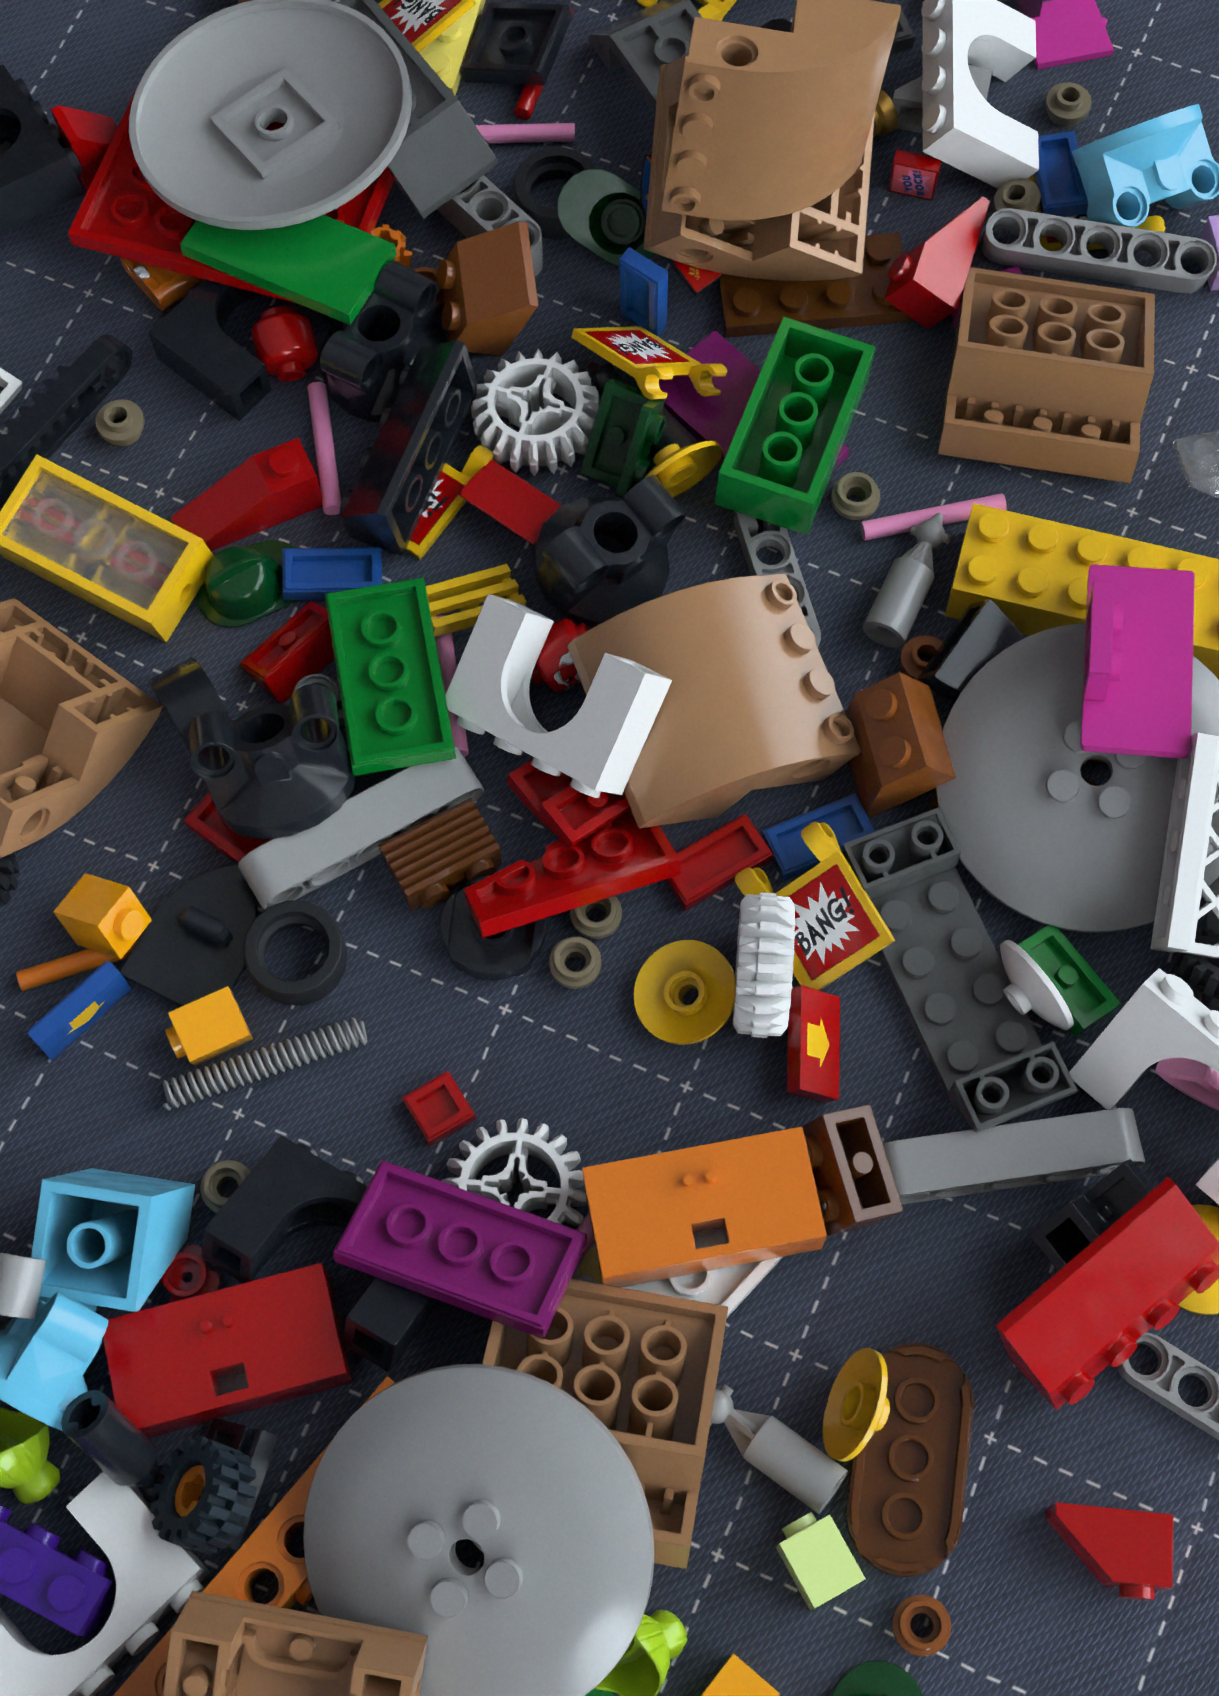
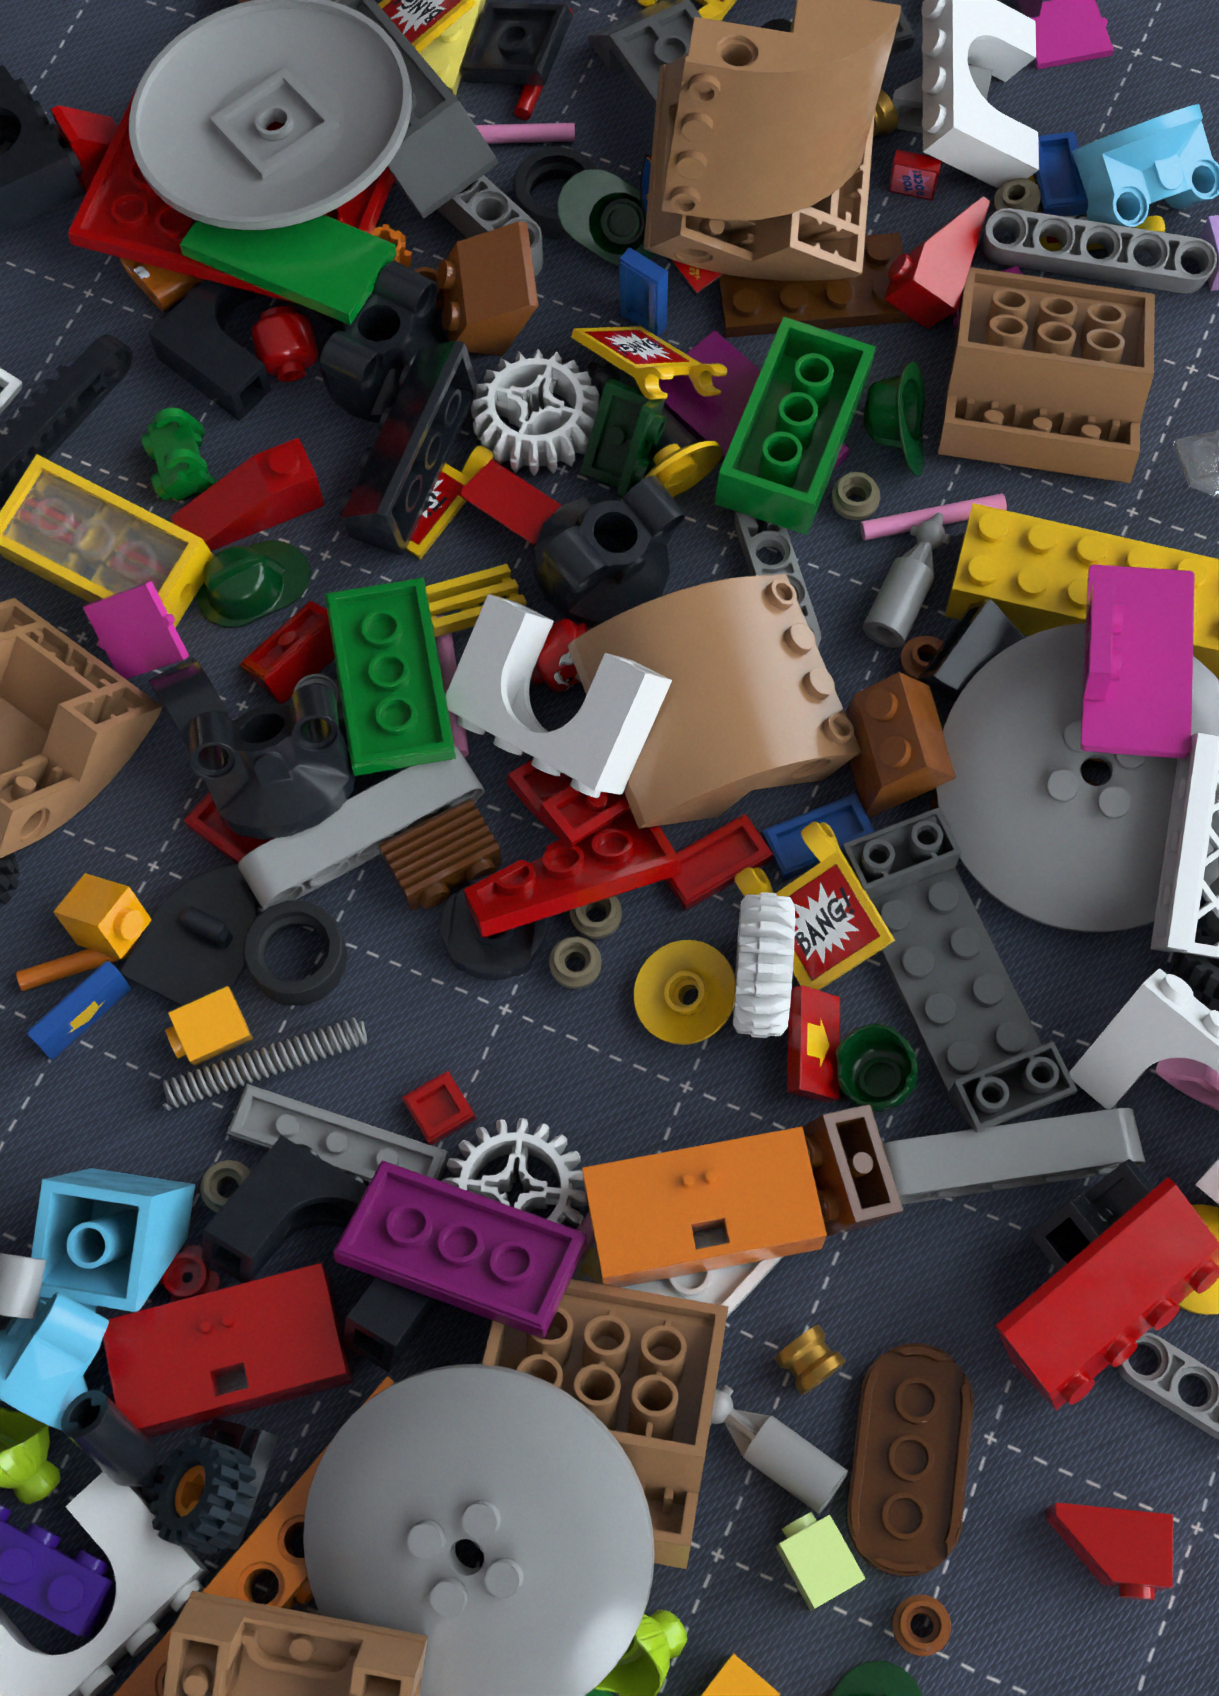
dark tan plate [96,399,145,447] -> none
blue tile [282,547,382,600] -> none
bright pink bar [307,382,342,515] -> none
yellow dish [822,1348,890,1462] -> none
white dish [1000,940,1074,1030] -> none
green plate [1018,925,1121,1037] -> none
dark tan plate [1045,82,1092,127] -> none
none -> dark pink piece [83,581,189,679]
none -> green piece [141,408,217,501]
none -> light grey tile [227,1084,449,1185]
none -> pearl gold wheel [774,1324,846,1396]
none -> dark green hair [835,1023,918,1112]
none -> dark green piece [864,361,925,477]

